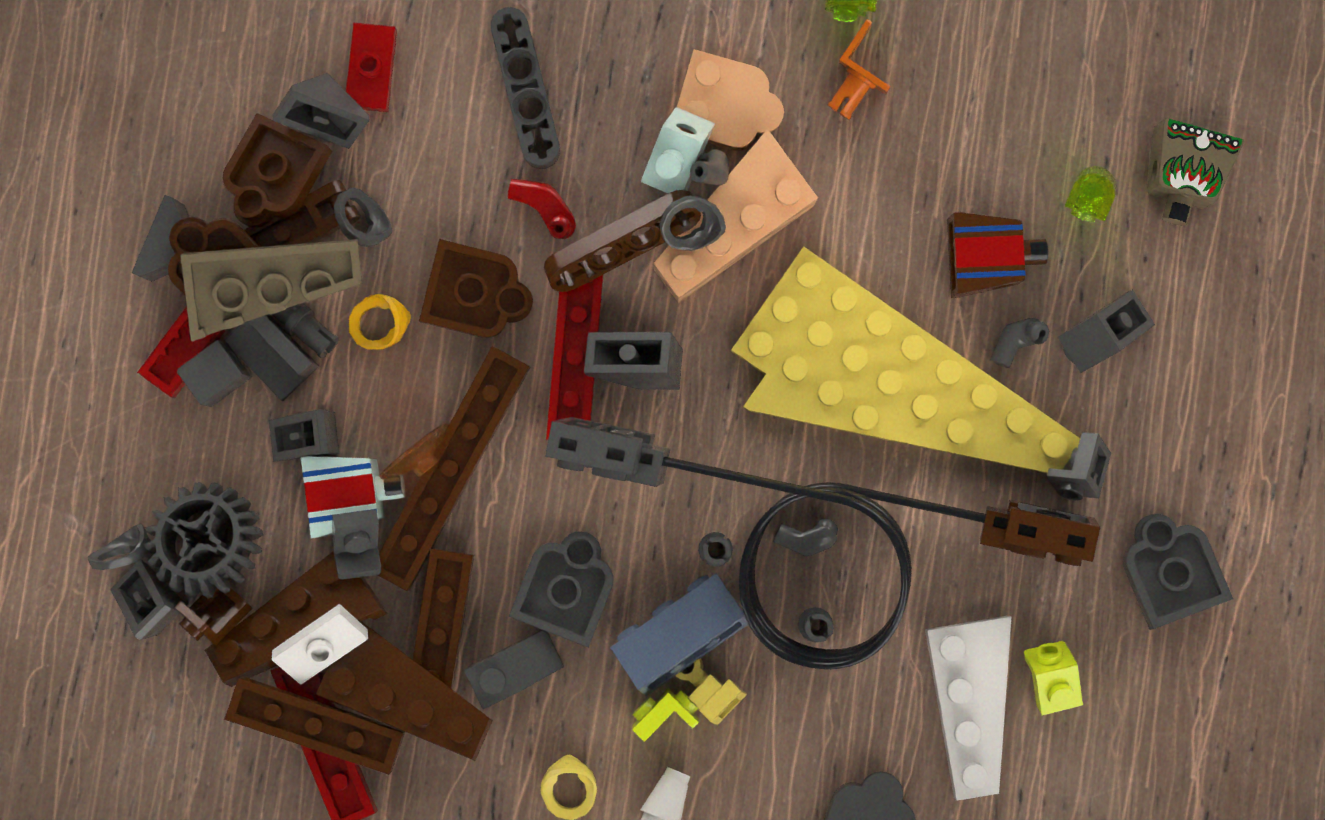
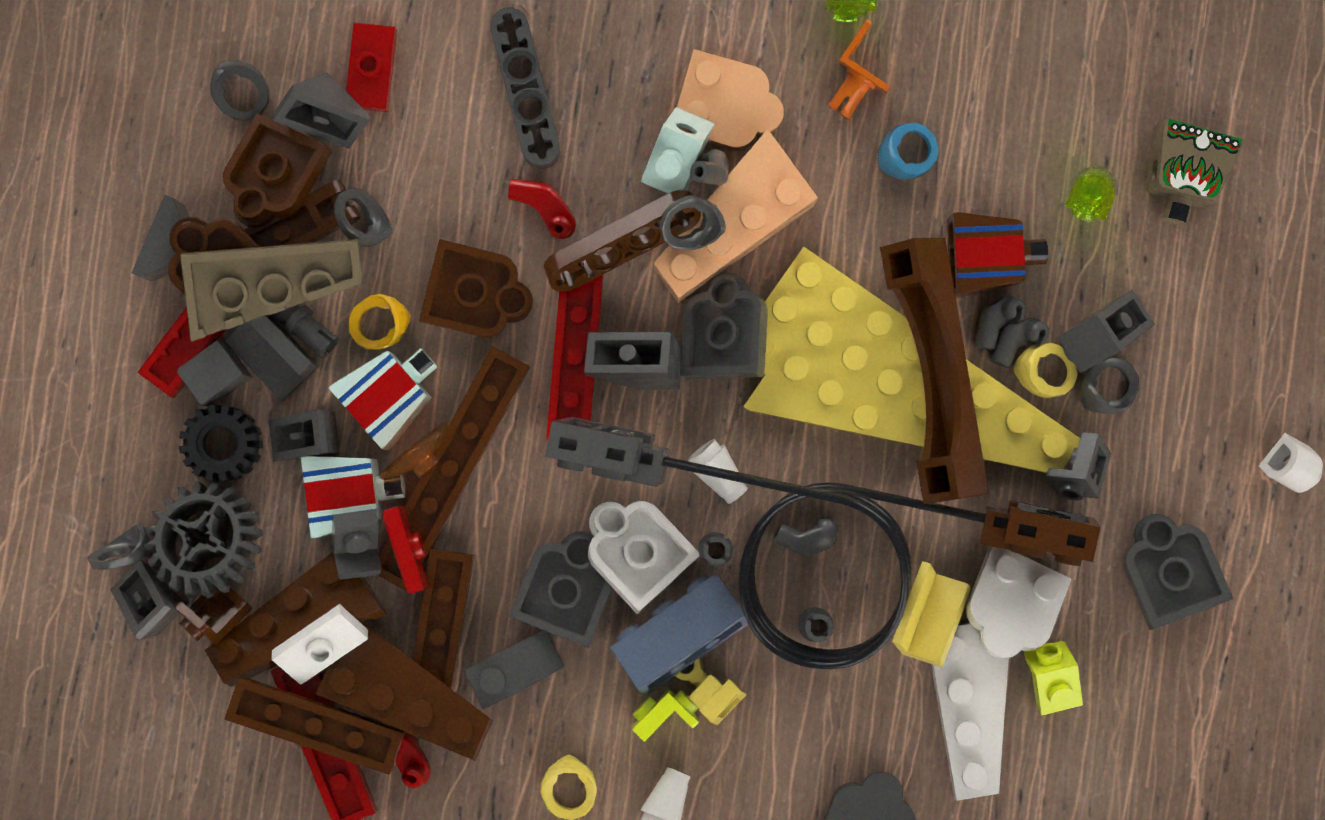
none -> black tyre [179,405,263,482]
none -> dark grey piece [210,60,270,121]
none -> torso [329,348,437,450]
none -> red plate [382,506,430,594]
none -> red arm [395,732,431,789]
none -> white plate [588,501,700,614]
none -> dark grey plate [680,273,768,379]
none -> white cone [688,439,748,504]
none -> dark azure piece [878,123,939,180]
none -> reddish brown arch [880,238,989,504]
none -> light yellow panel [892,561,971,668]
none -> white plate [966,546,1072,659]
none -> dark grey arm [974,296,1026,351]
none -> light yellow piece [1013,342,1078,398]
none -> dark grey piece [1082,357,1139,415]
none -> white plate [1259,433,1323,493]

